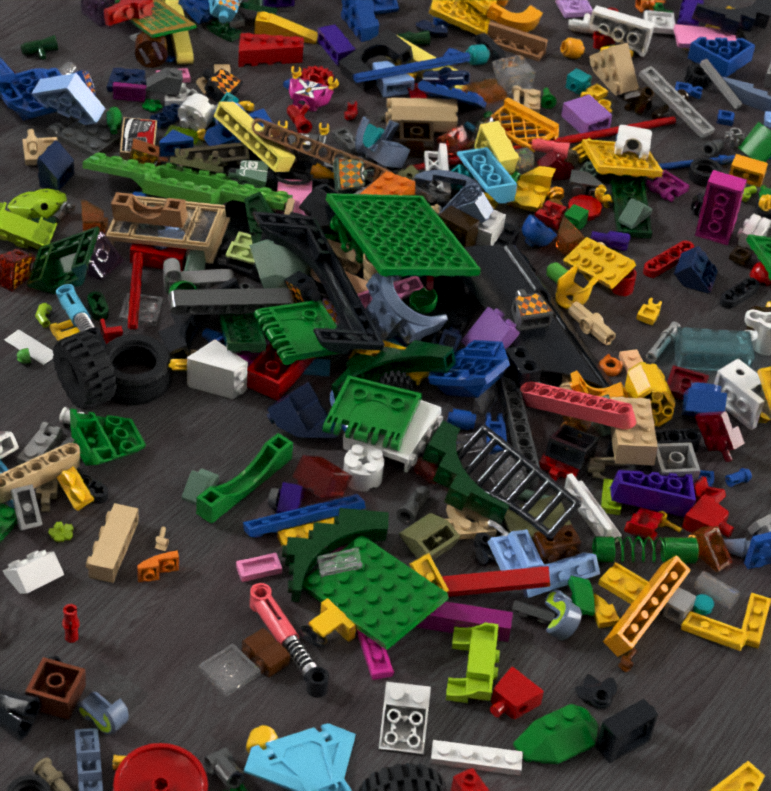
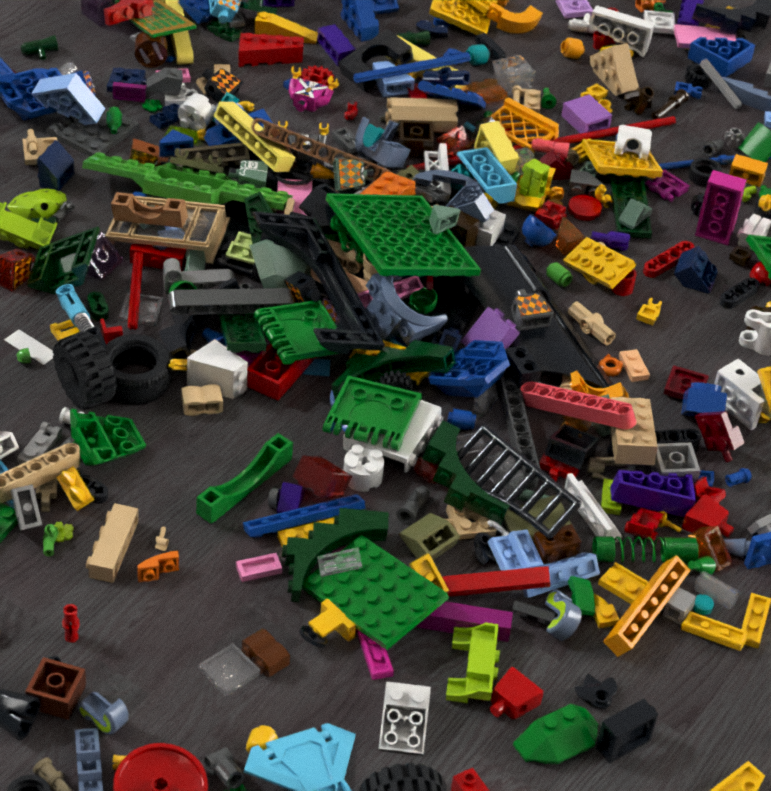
white slope [3,550,64,594] -> none
lime arm [35,303,52,328] -> none
clear orange slope [81,200,108,235] -> none
slope [120,117,157,160] -> none
sand green slope [182,468,219,505] -> none
piece [250,583,329,698] -> none
dark blue brick [266,381,337,438] -> none
red piece [287,103,312,134] -> none
white plate [430,740,523,776] -> none
blue hinge [485,413,507,455] -> none
medium nougat fence [487,21,548,61] -> none
yellow piece [555,264,598,309] -> none
green brick [562,204,589,234] -> none
teal brick [565,68,592,95] -> none
reddish brown hand [618,648,637,673] -> none
yellow brick [625,362,675,427] -> none
light grey plate [638,66,715,139] -> none
light grey pin [646,322,681,362] -> none
clear light blue brick [674,327,755,371] -> none
blue tile [717,110,735,126] -> none
none -> bright green arm [43,524,59,556]
none -> tan brick [181,384,223,416]
none -> sand green slope [429,205,461,234]
none -> lime brick [519,159,550,198]
none -> green cone [688,556,716,576]

